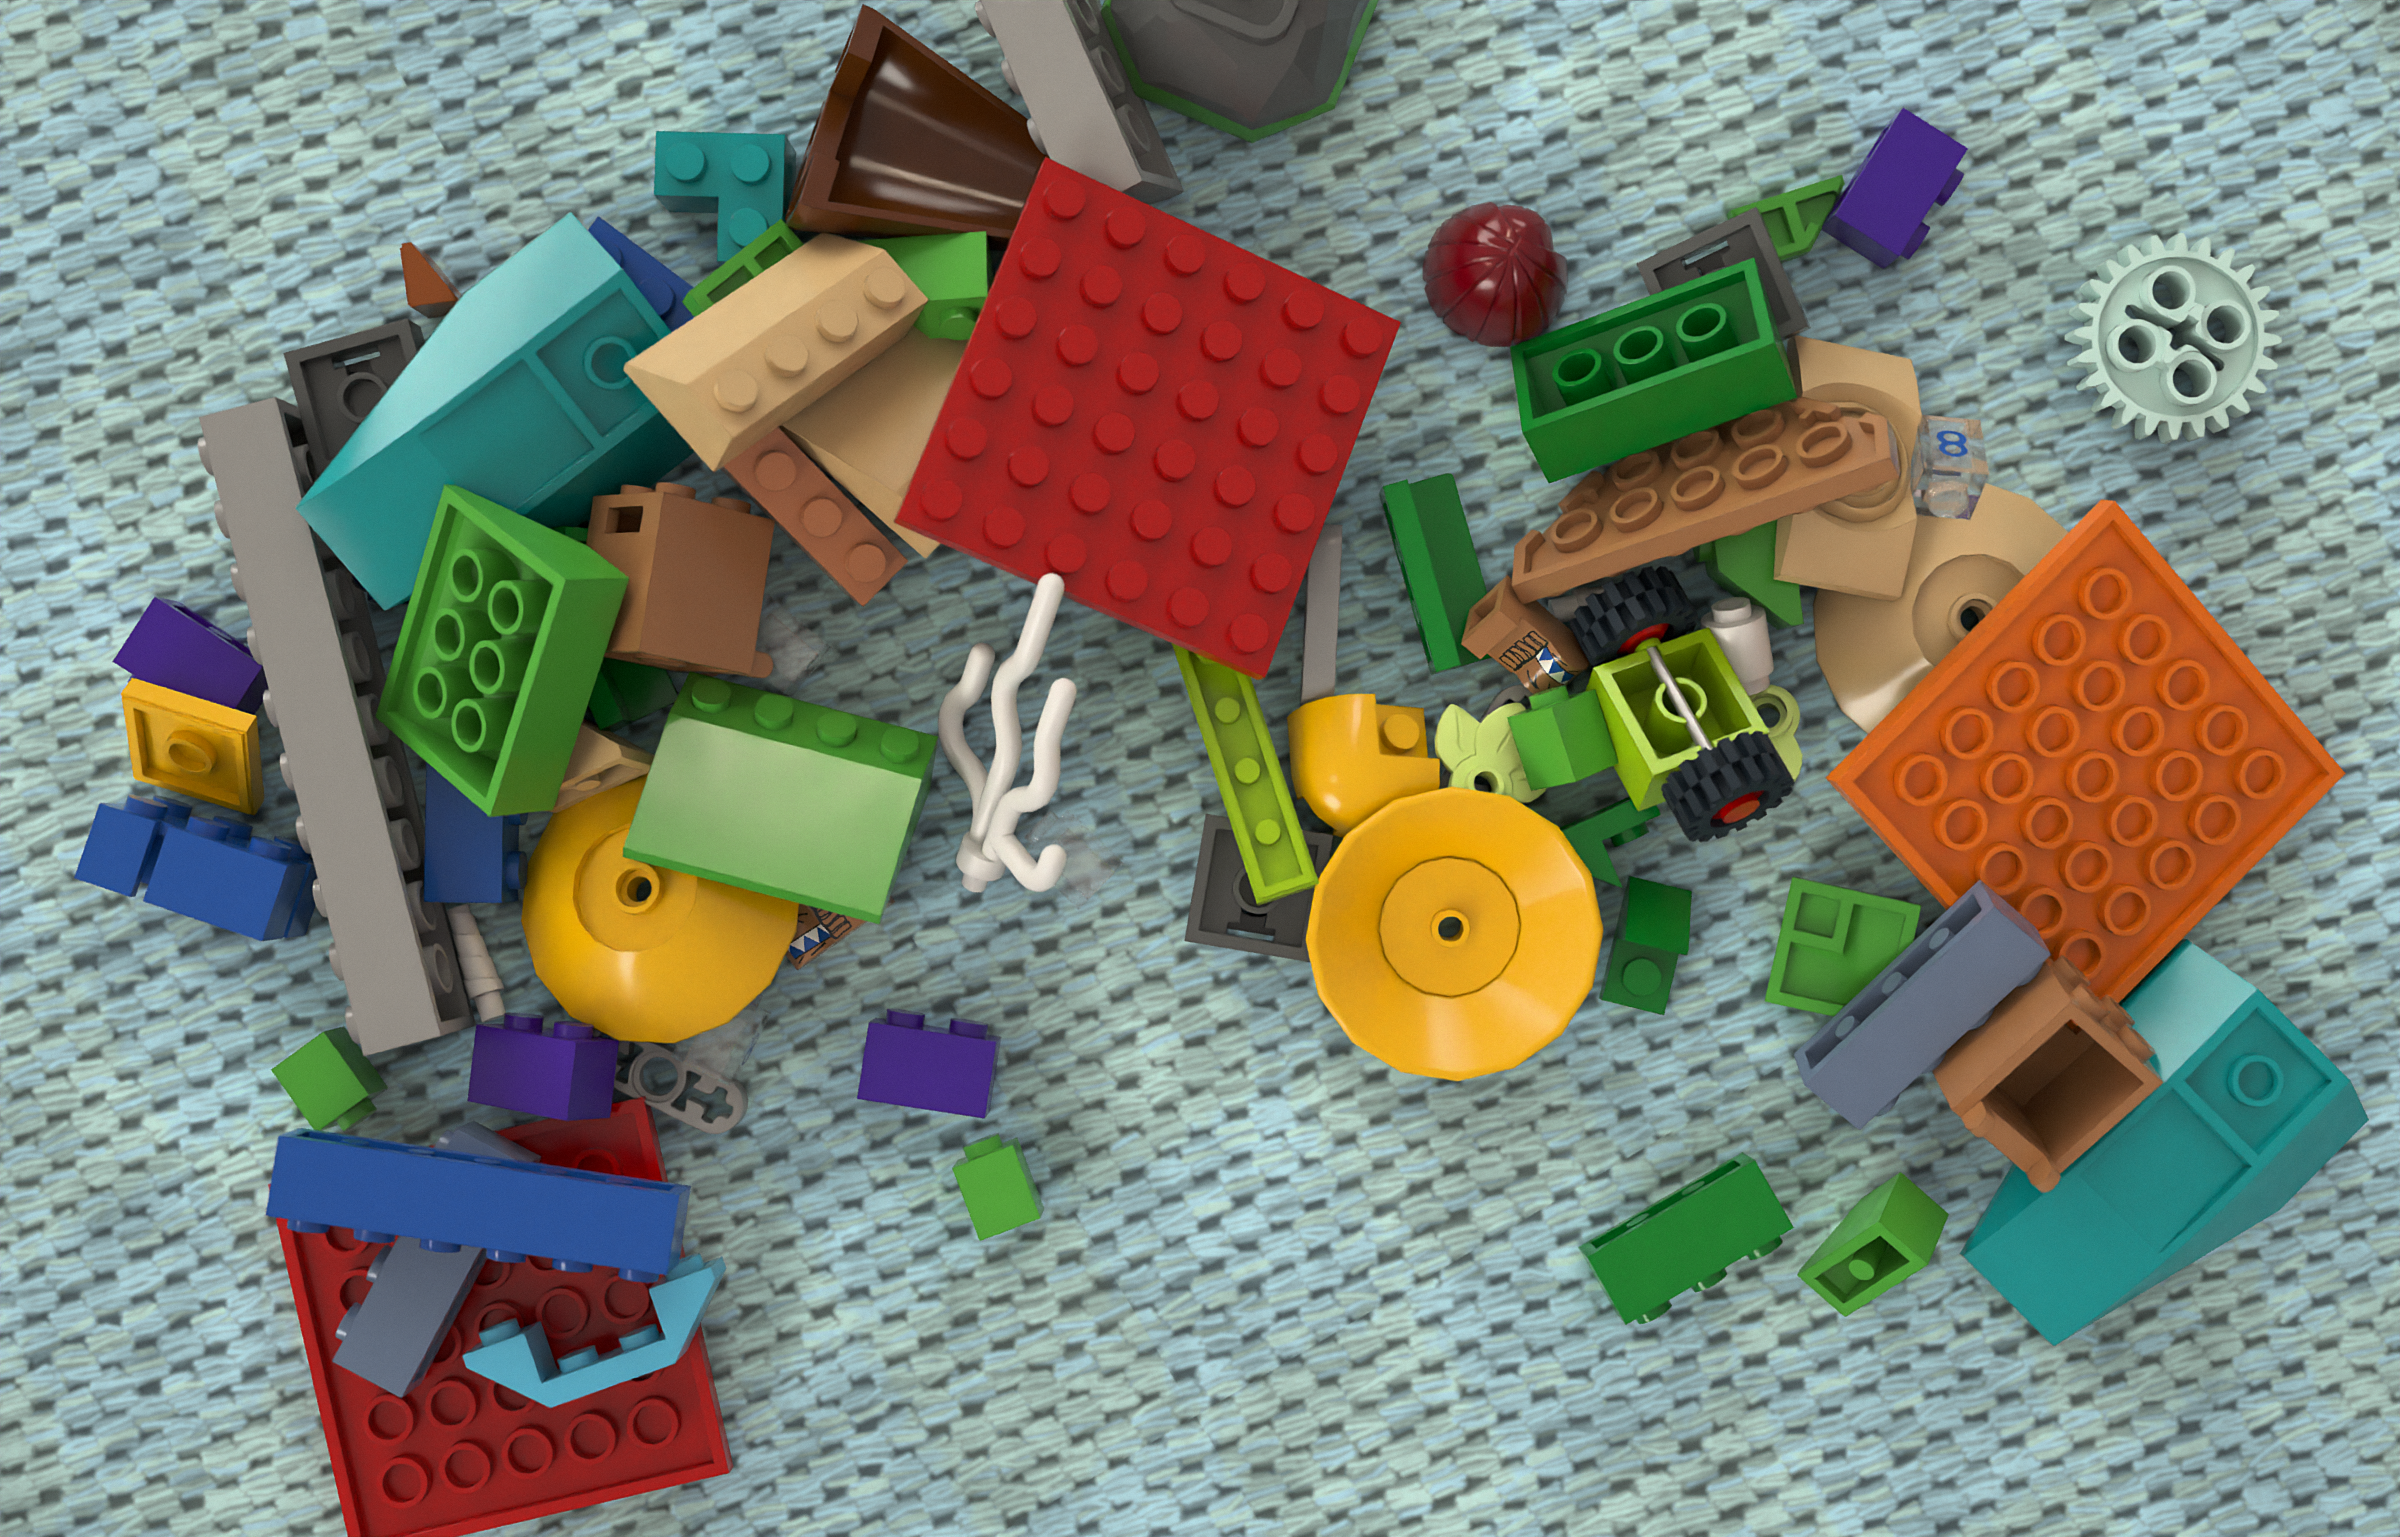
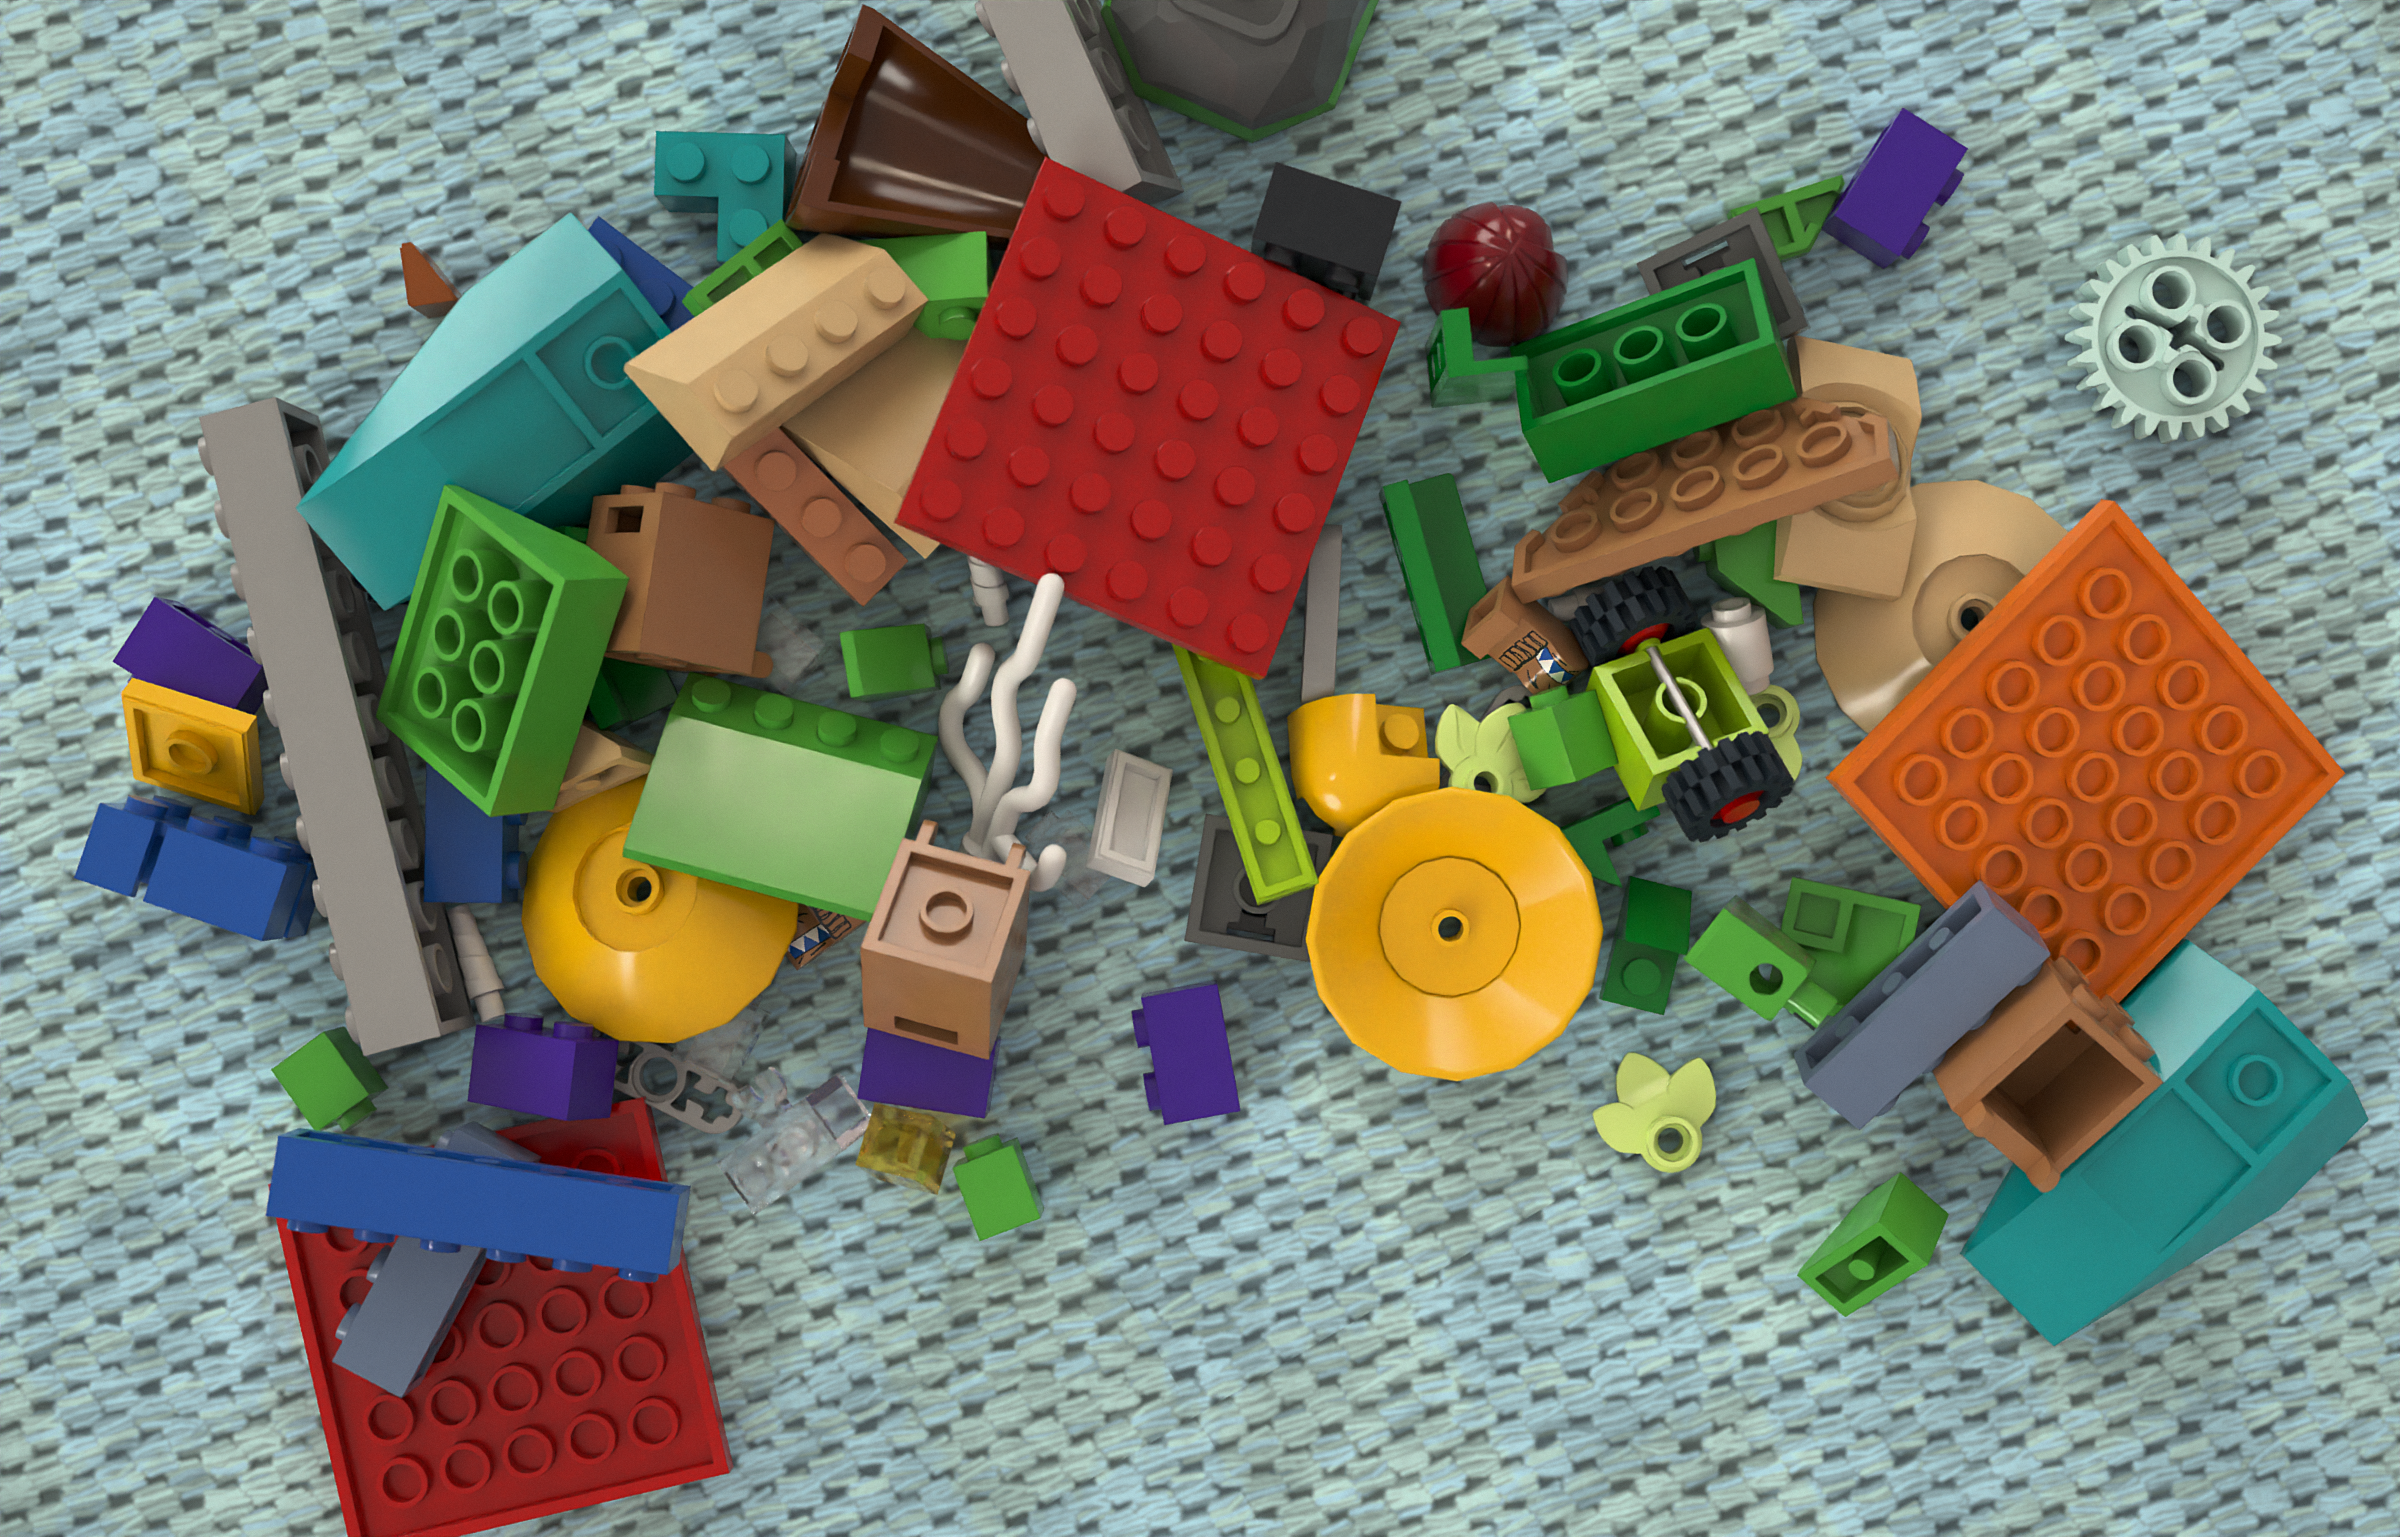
dark grey brick [283,319,425,477] -> none
medium azure slope [462,1253,726,1408] -> none
green brick [1578,1152,1794,1325] -> none
clear brick [1910,415,1989,520] -> none
none -> clear brick [716,1067,877,1216]
none -> bright green slope [839,623,949,703]
none -> clear yellow brick [855,1103,956,1195]
none -> medium nougat container [860,819,1031,1060]
none -> white animal [967,555,1009,627]
none -> white tile [1086,749,1173,887]
none -> dark purple brick [1131,980,1241,1125]
none -> black brick [1251,162,1402,302]
none -> green panel [1425,308,1529,408]
none -> yellowish green plate [1592,1052,1716,1173]
none -> bright green torso [1684,895,1838,1031]

